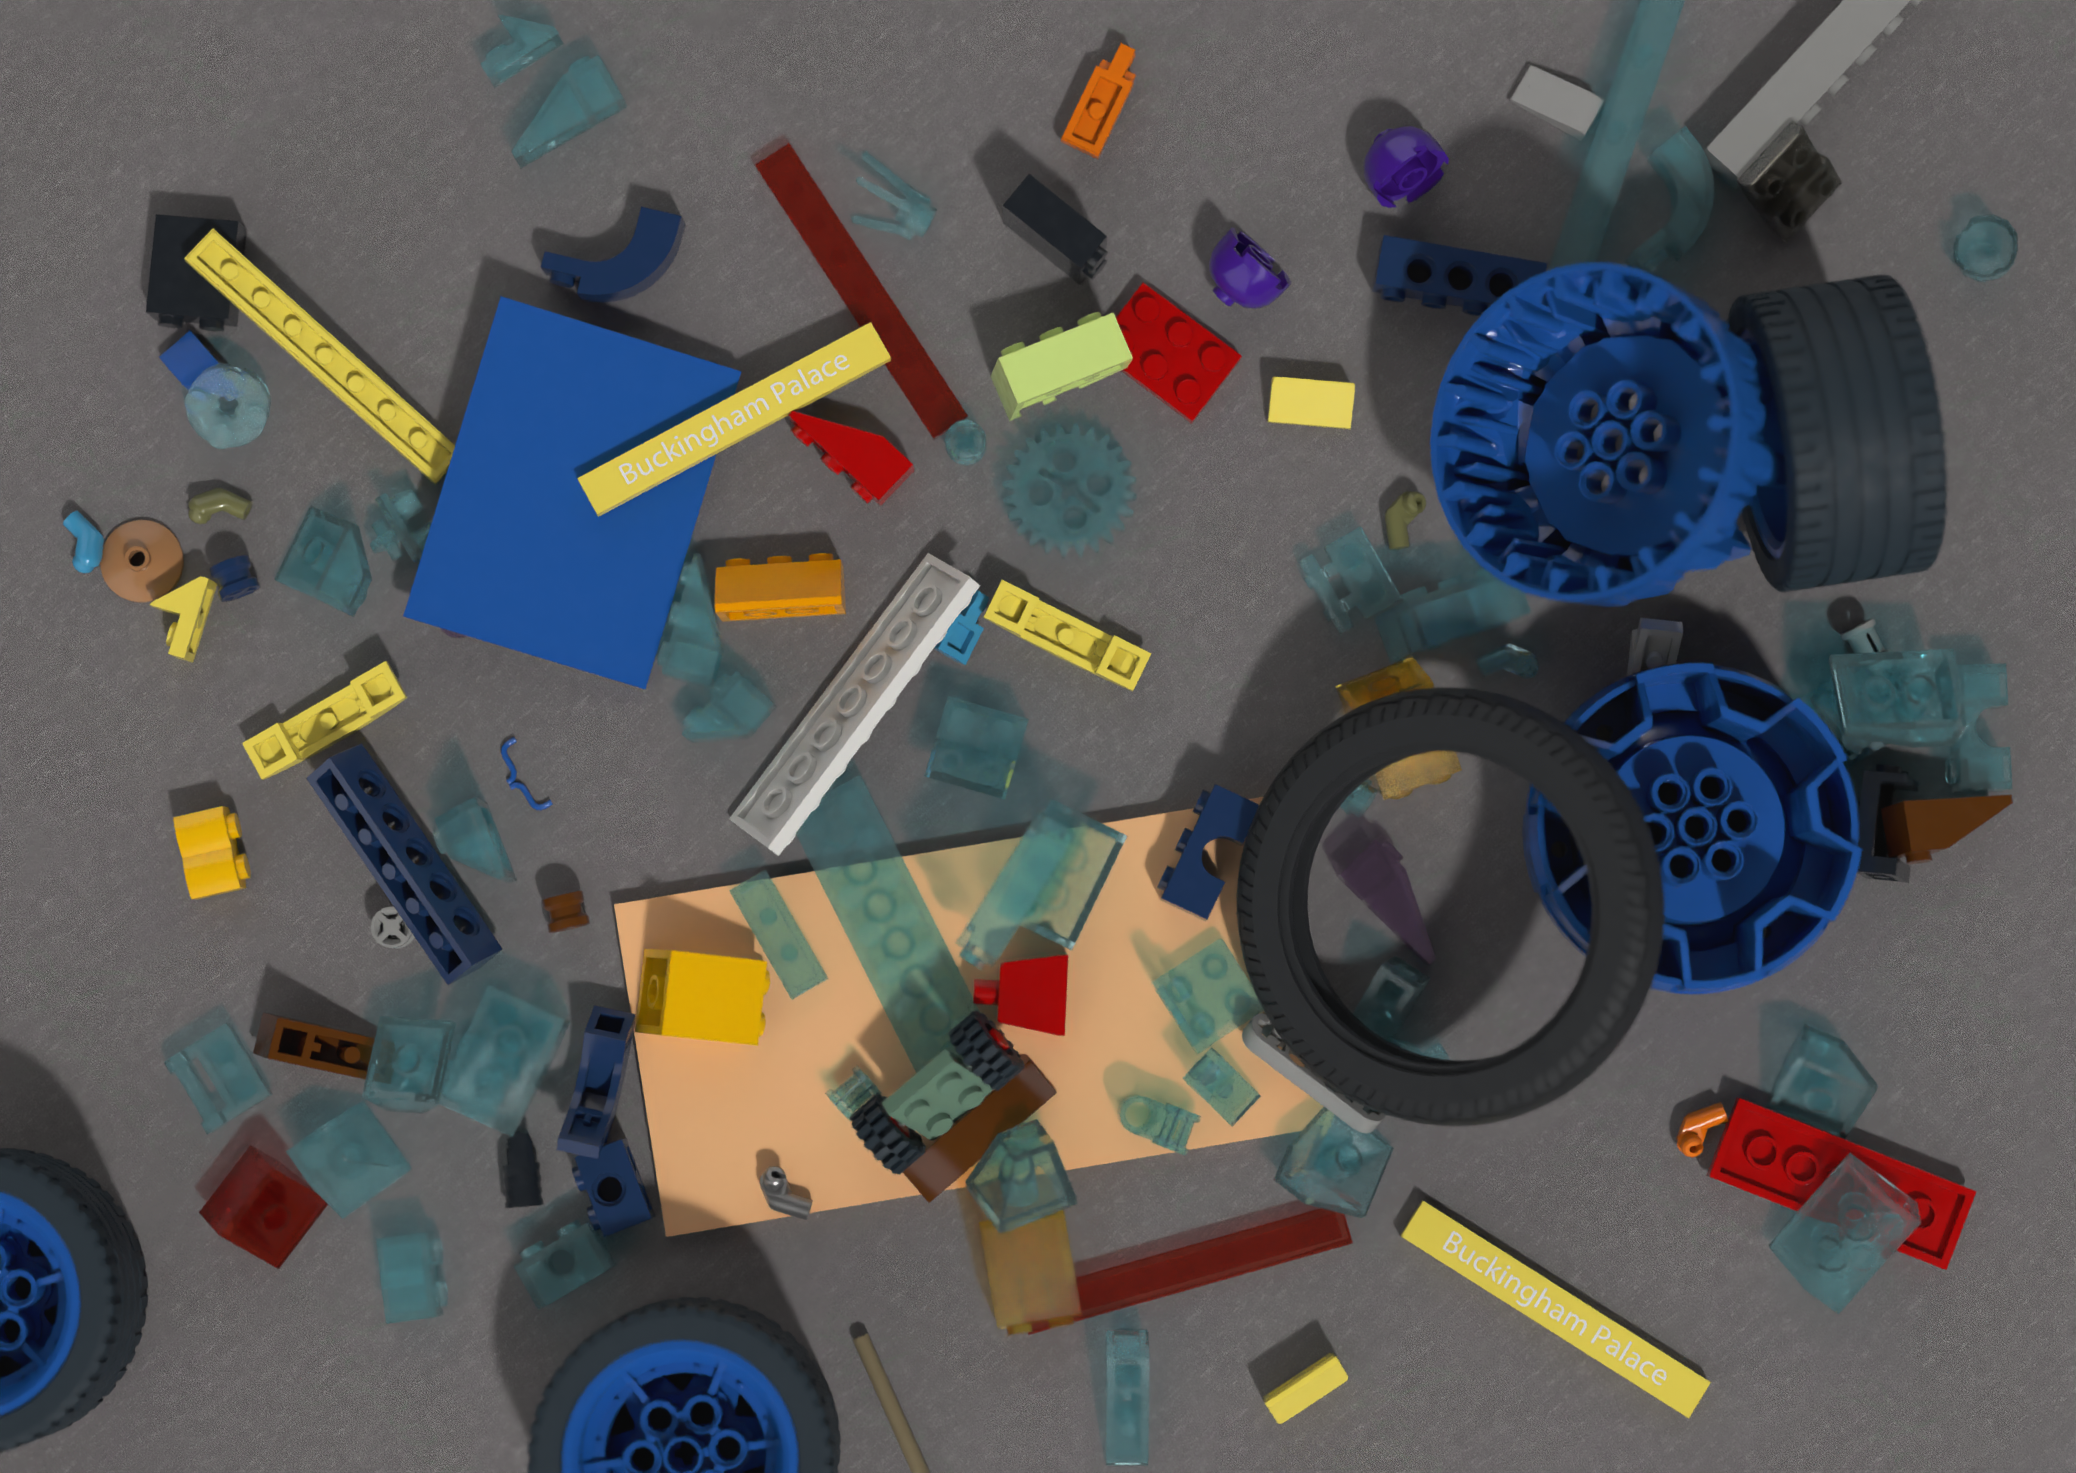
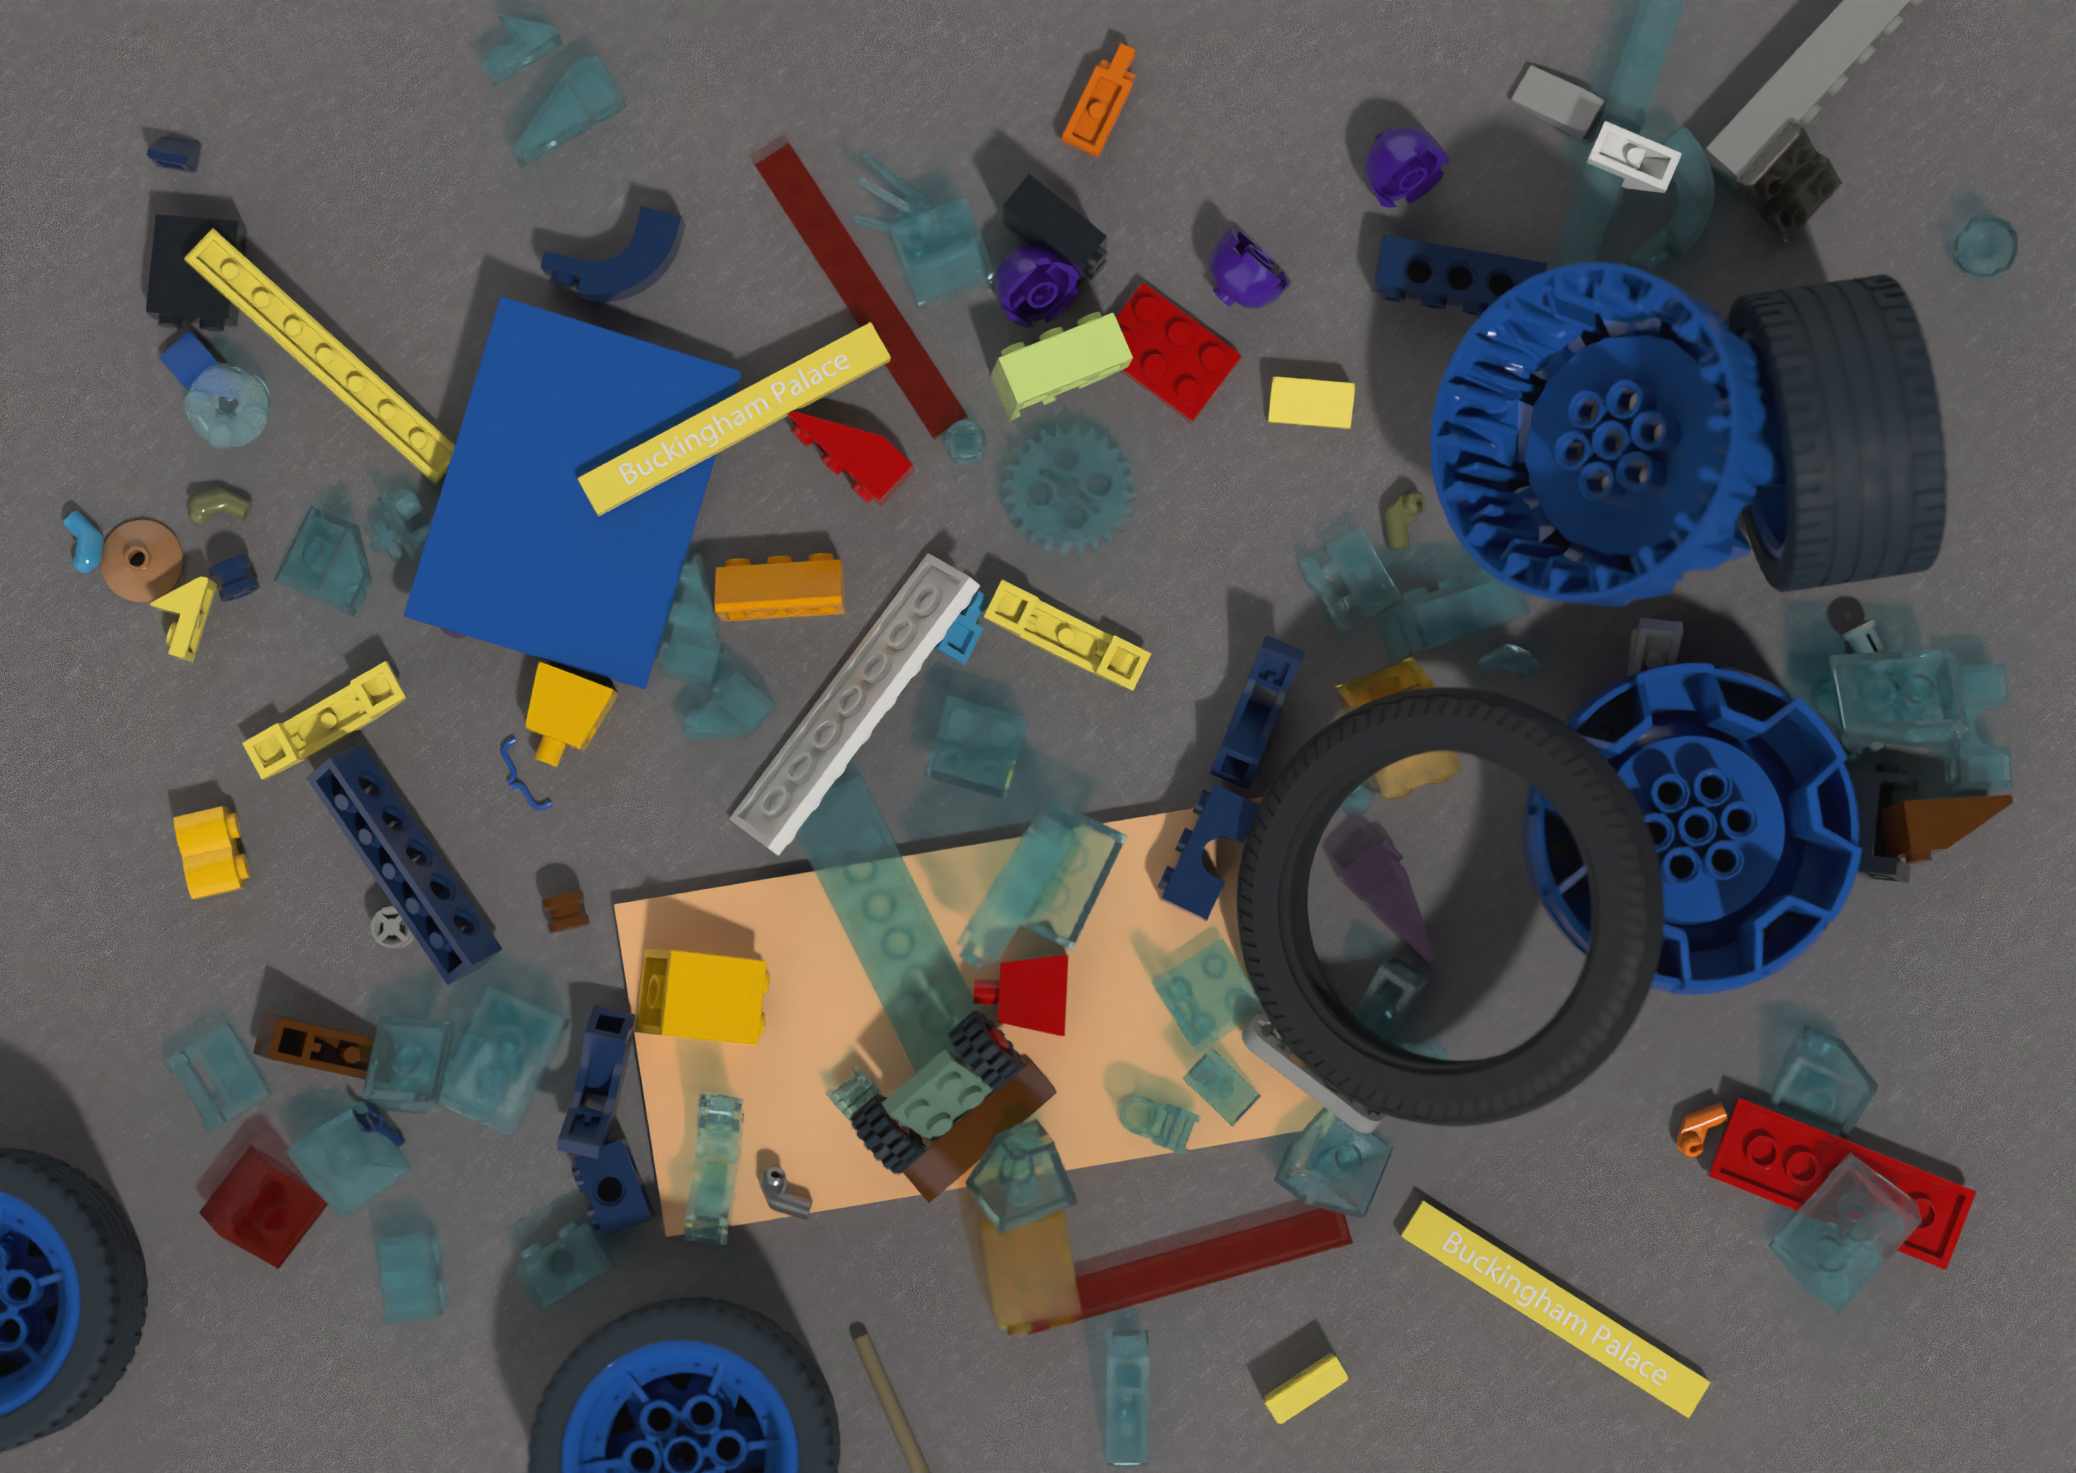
clear light blue slope [432,797,517,883] -> none
black hinge [502,1130,543,1208] -> none
clear light blue tile [729,870,829,1000] -> none
none -> dark blue slope [147,136,201,173]
none -> dark blue hand [352,1098,405,1146]
none -> yellow torso [525,662,618,767]
none -> clear light blue arch [684,1093,744,1246]
none -> clear light blue slope [888,196,996,310]
none -> dark purple cylinder [995,243,1080,328]
none -> dark blue arch [1210,635,1305,789]
none -> white slope [1587,121,1682,193]

